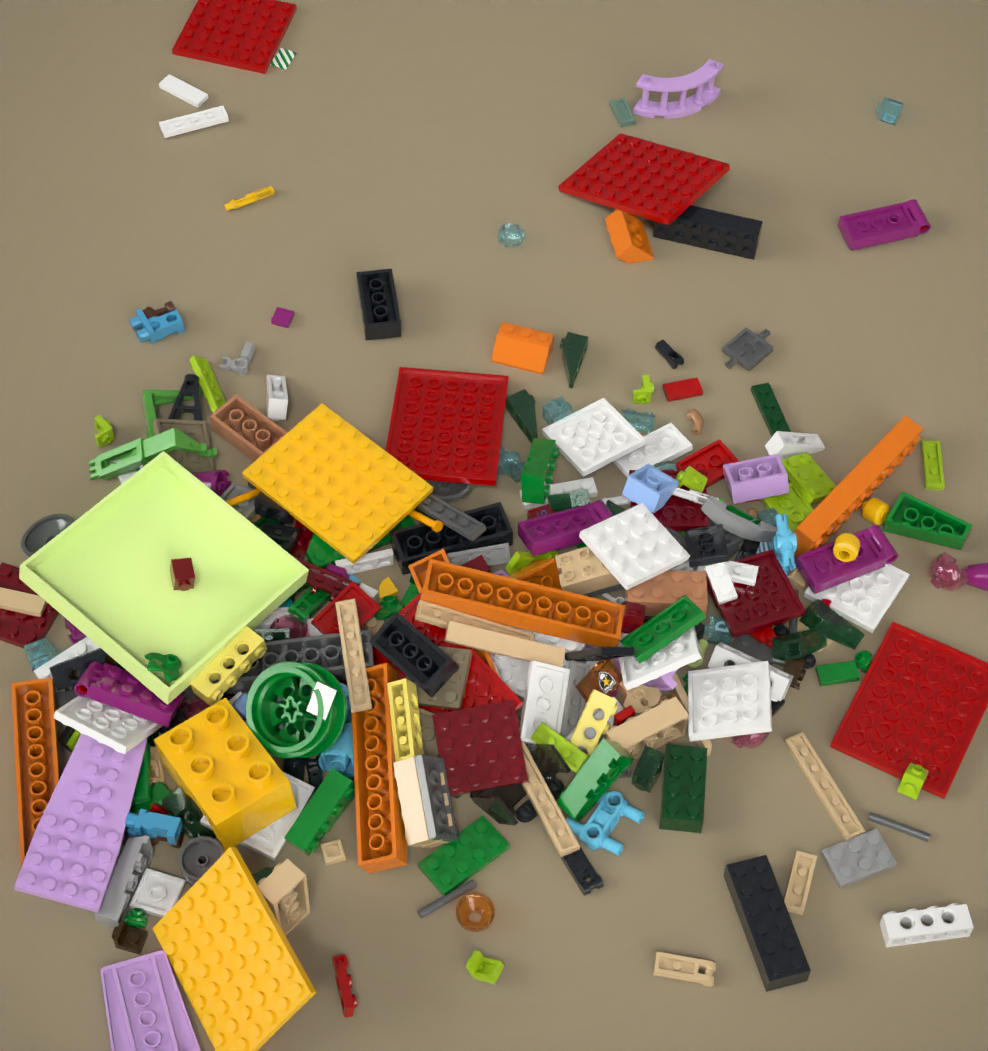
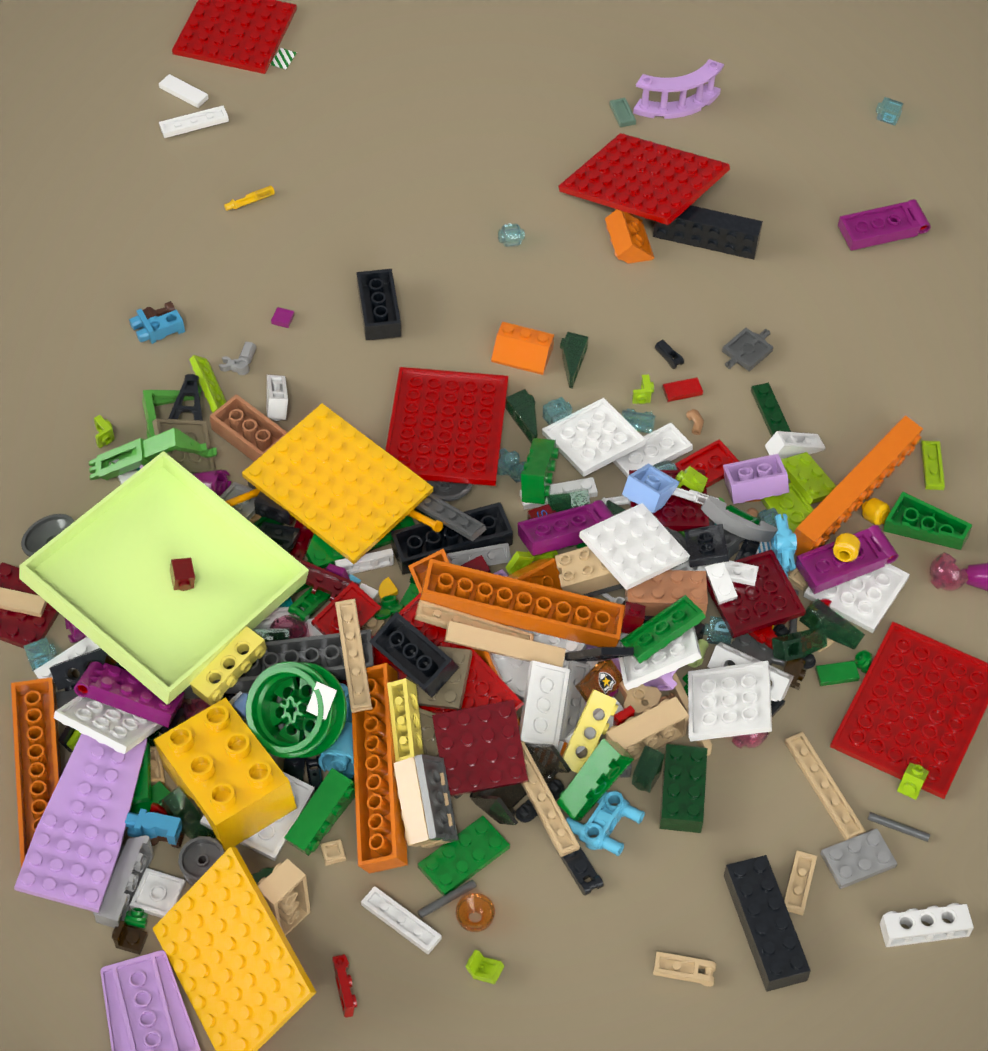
green plate [144,653,181,682] -> none
lime tile [530,722,590,773] -> none
none -> white plate [361,886,442,954]

